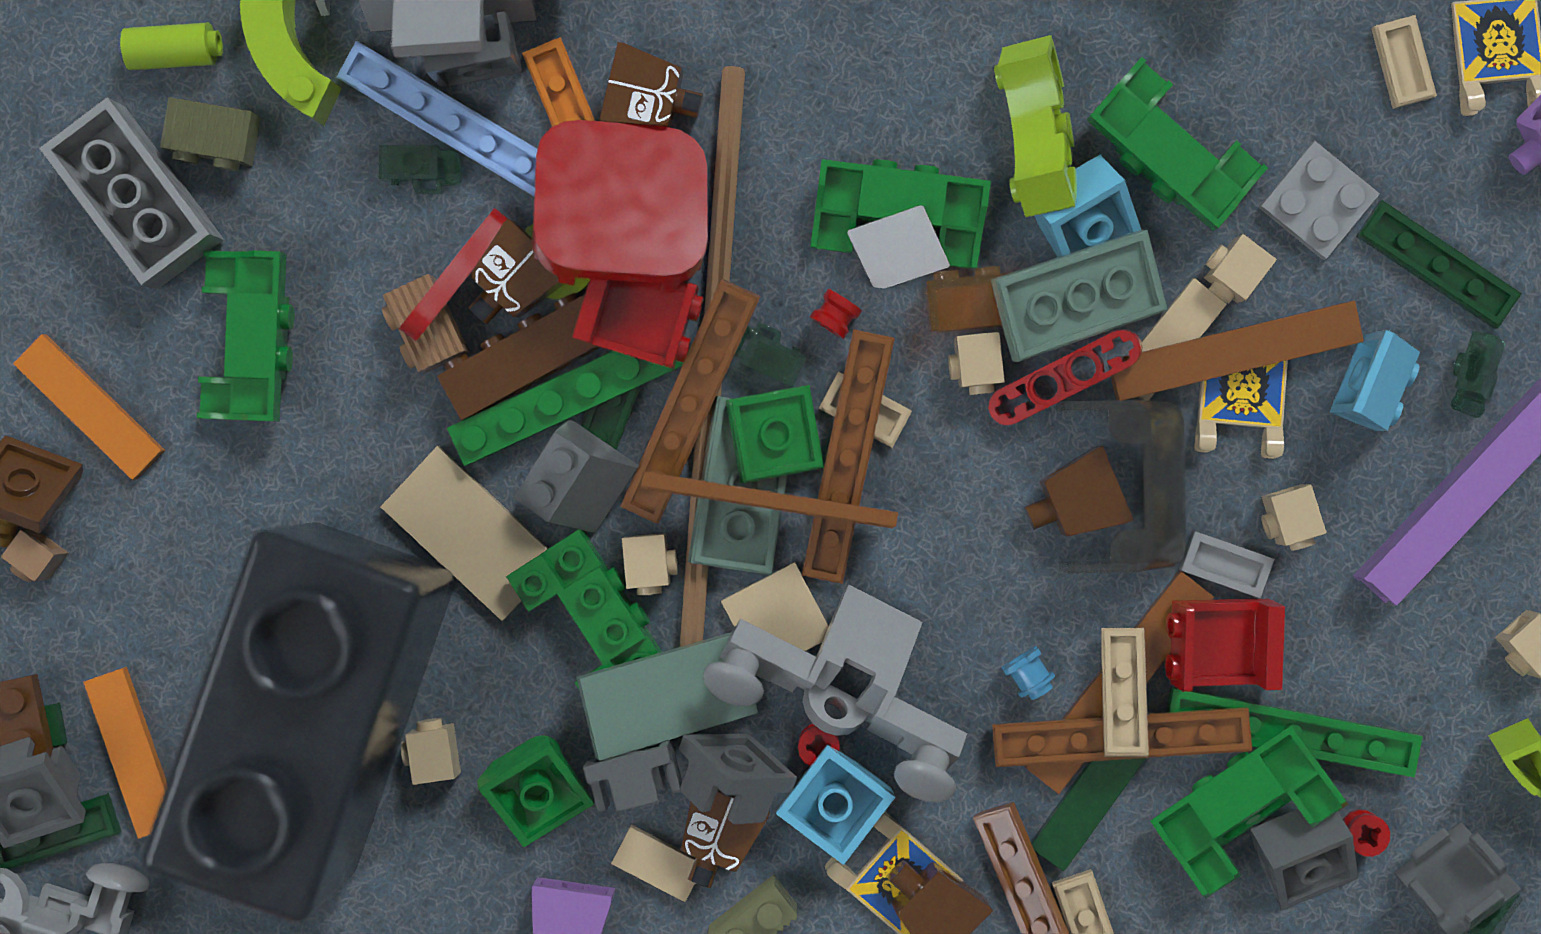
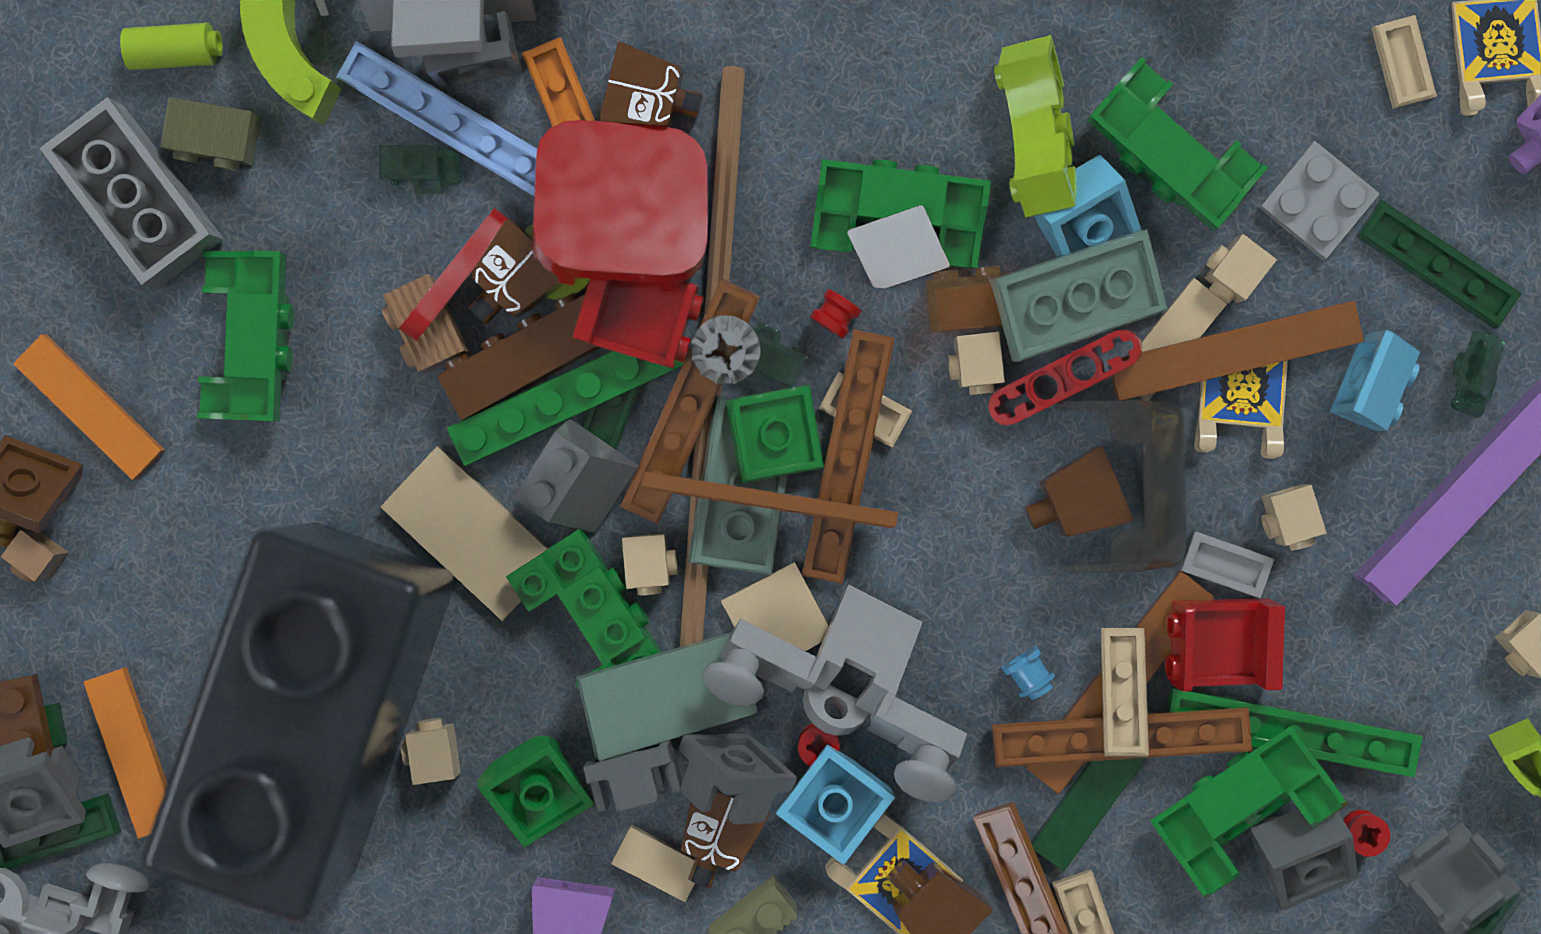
none -> light grey gear [691,315,760,384]

